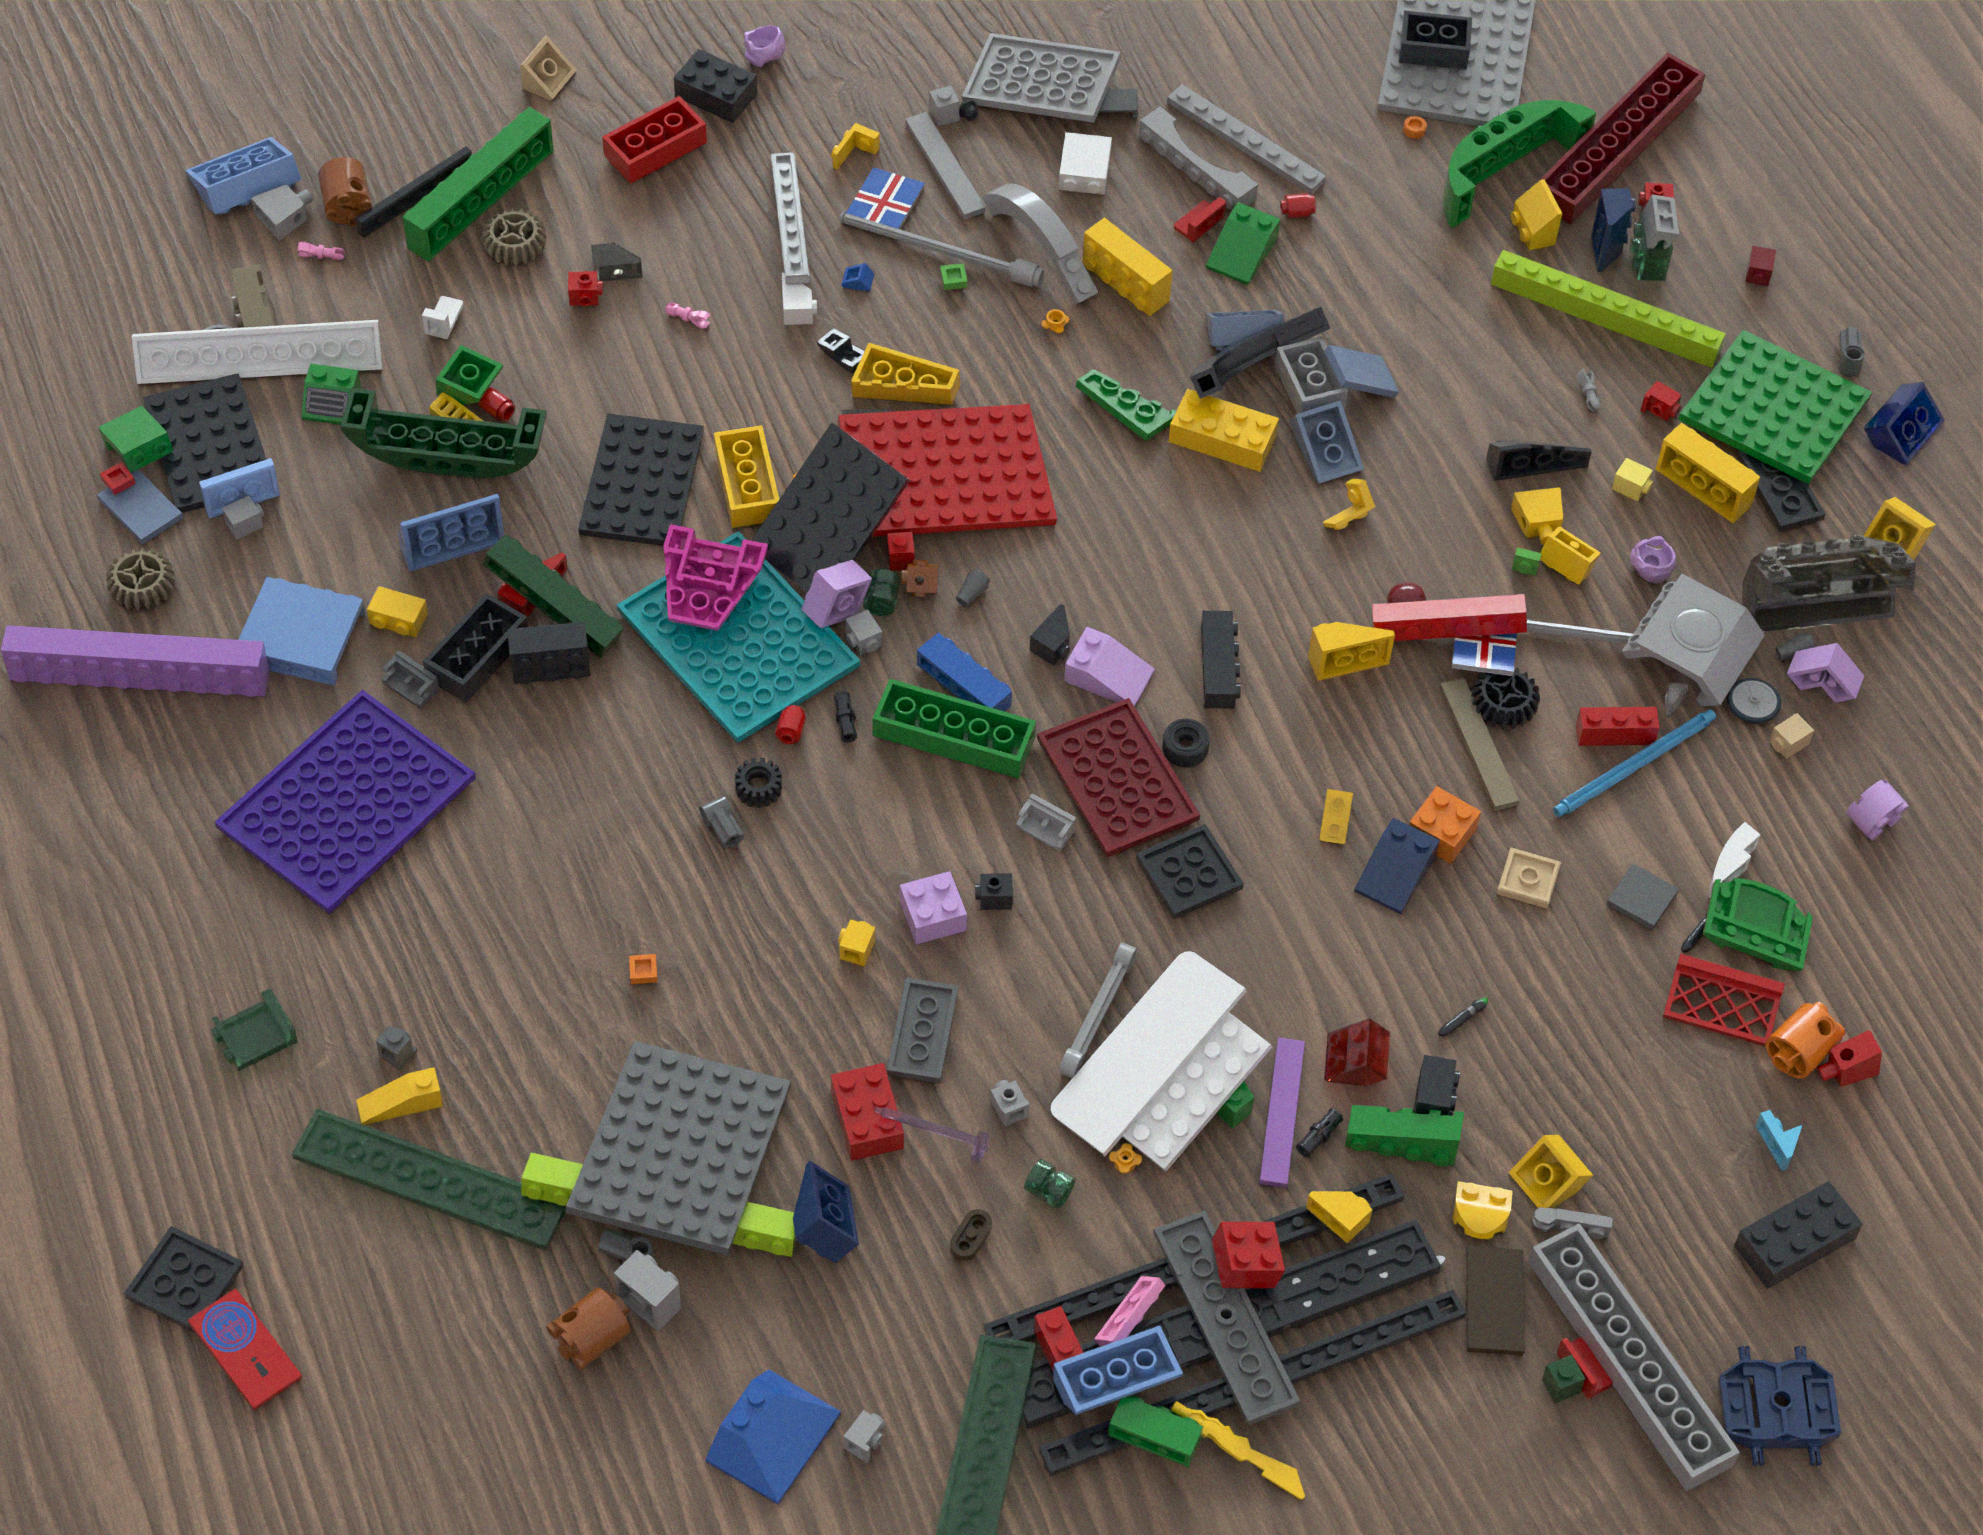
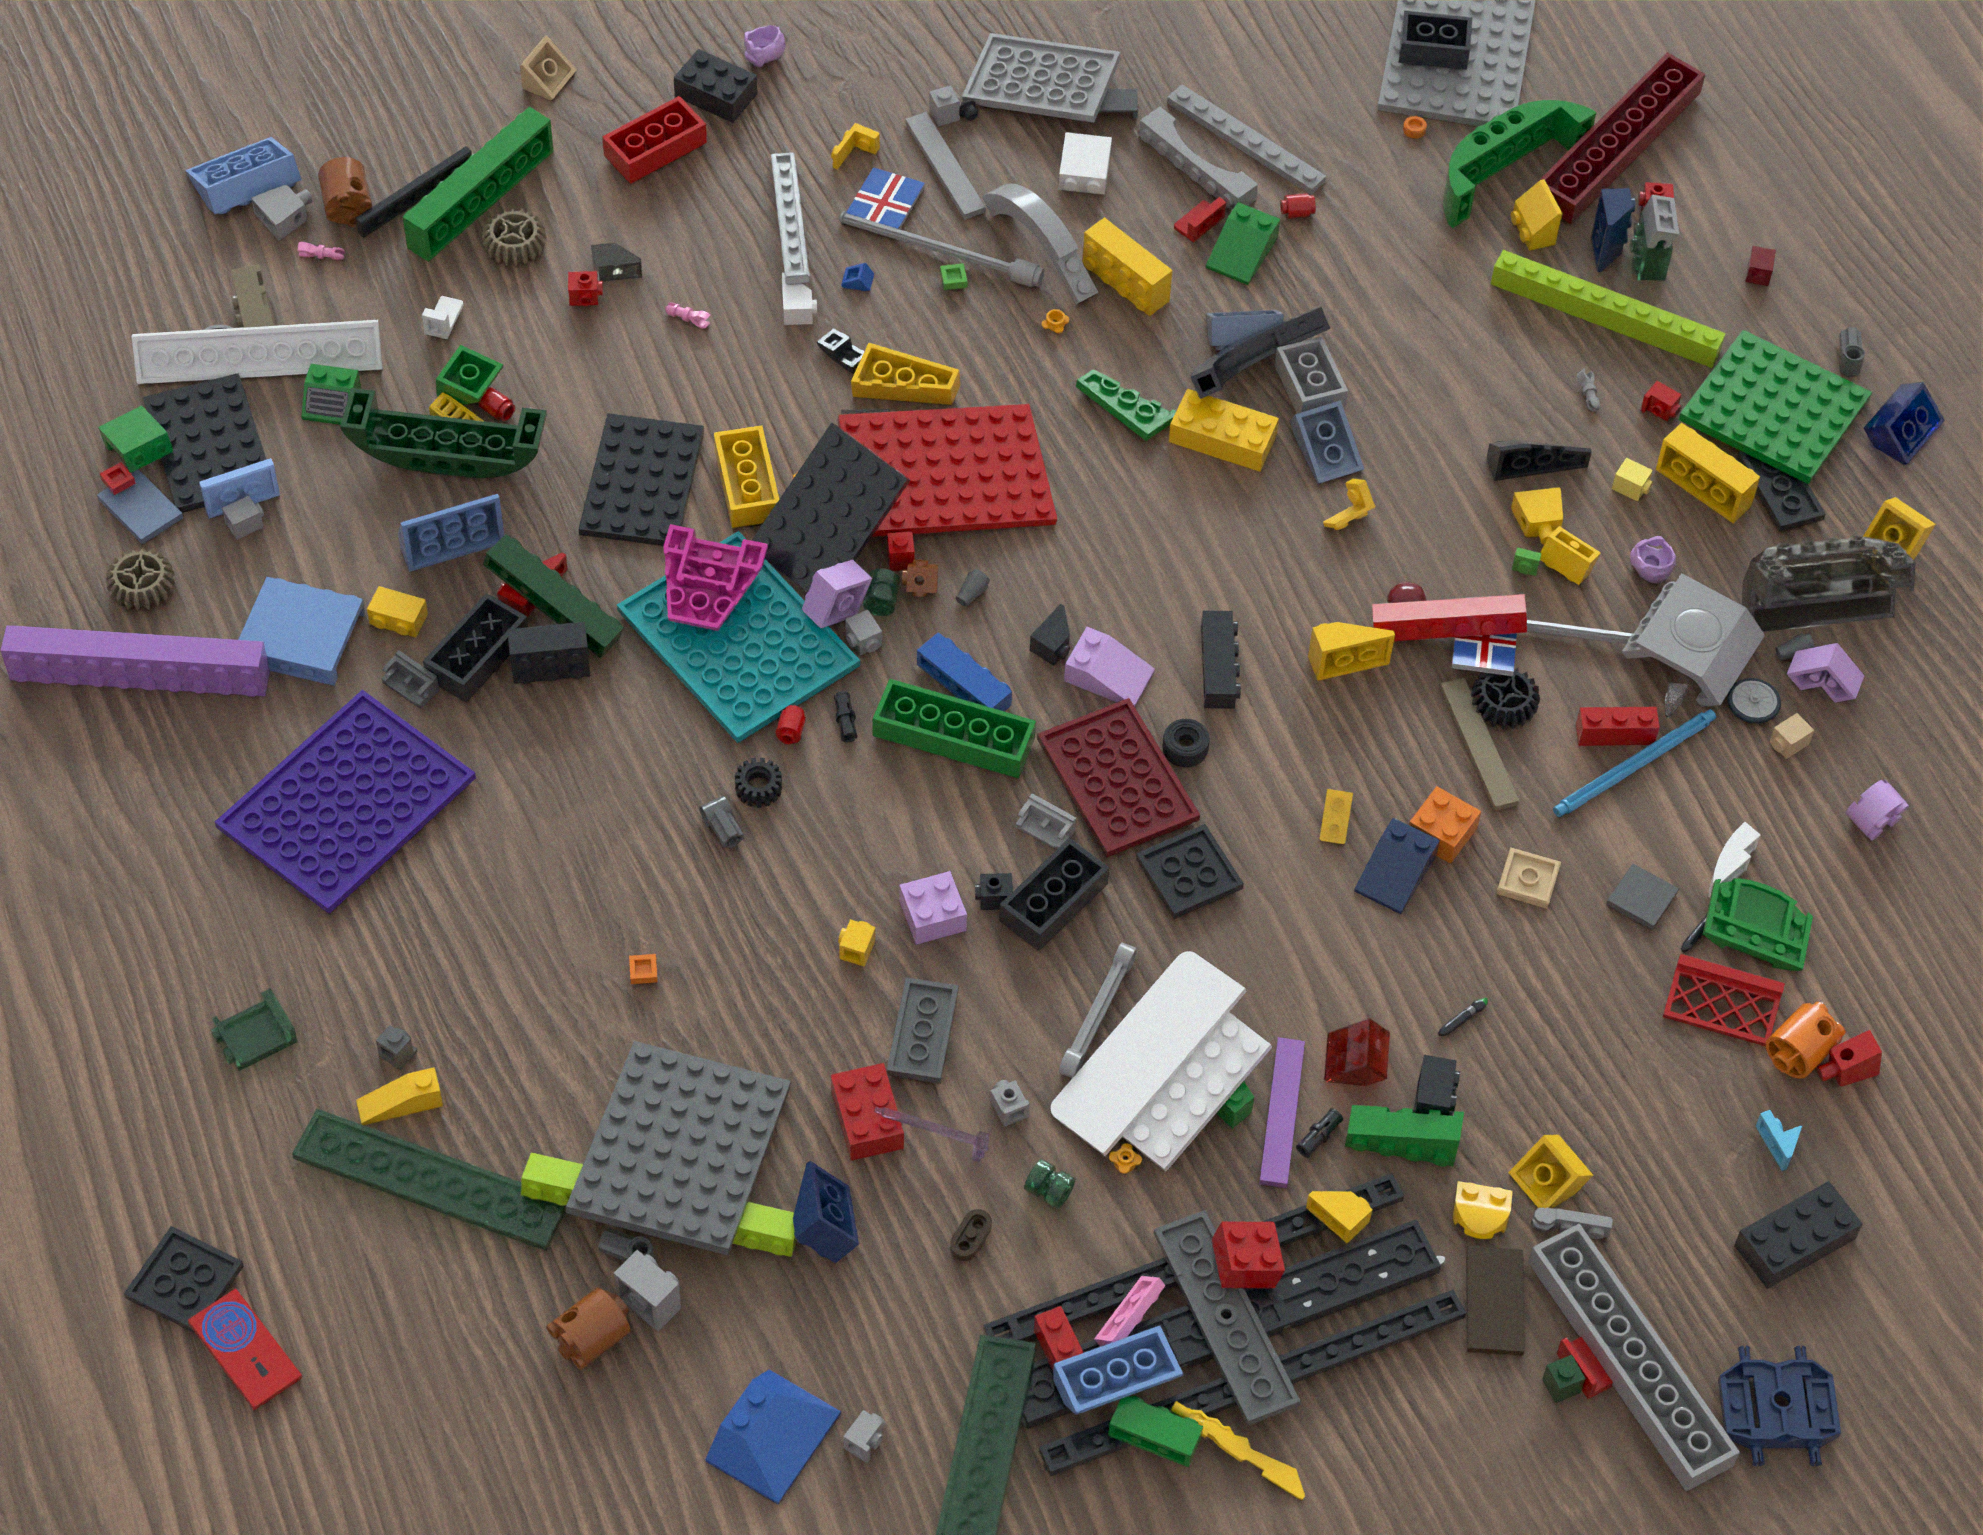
sand blue tile [1324,345,1399,398] -> none
none -> black brick [999,838,1109,951]

